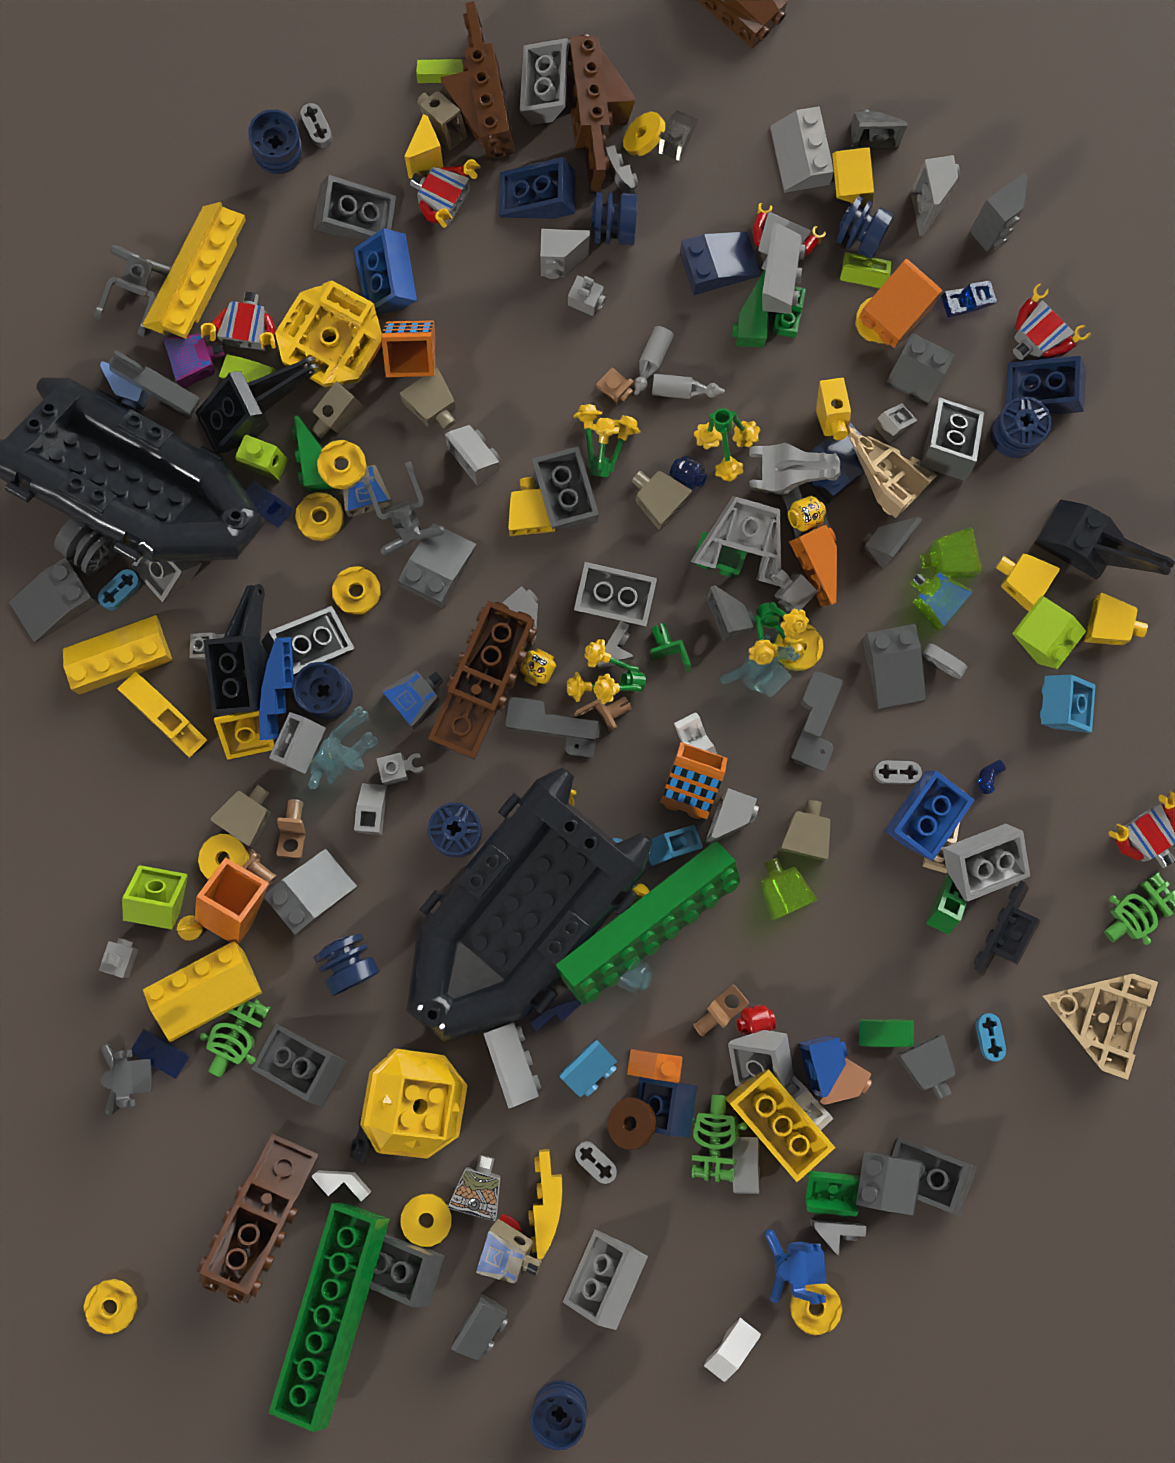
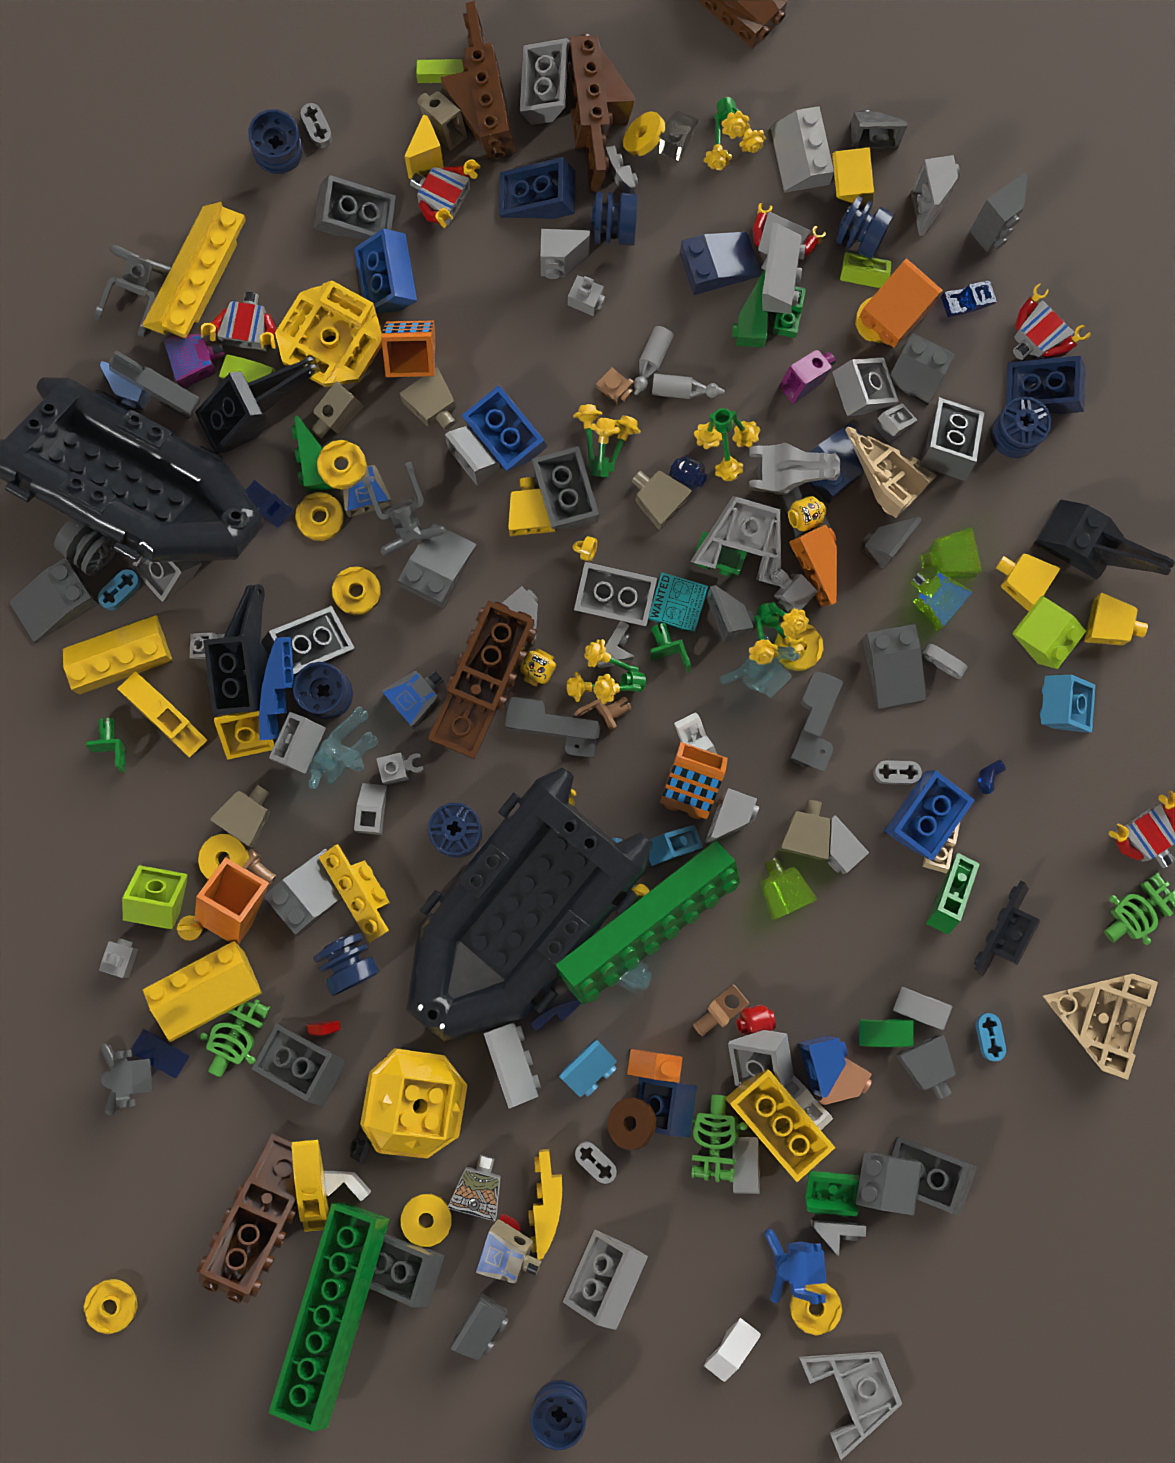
lime torso [236,435,289,482] -> none
medium nougat bracket [276,799,306,859] -> none
yellow torso [816,378,851,440] -> none
light grey slope [943,824,1030,902] -> none
none -> green bracket [86,718,126,773]
none -> yellow slope [292,1140,329,1232]
none -> red tile [307,1020,341,1035]
none -> yellow bracket [319,844,390,943]
none -> blue slope [461,385,547,472]
none -> yellow tile [572,536,598,562]
none -> teal tile [648,572,708,633]
none -> yellow plant [704,97,766,171]
none -> magenta torso [778,350,836,404]
none -> light grey wing [799,1351,902,1460]
none -> light grey slope [828,815,869,874]
none -> light grey slope [832,358,899,416]
none -> light grey slope [893,987,953,1030]

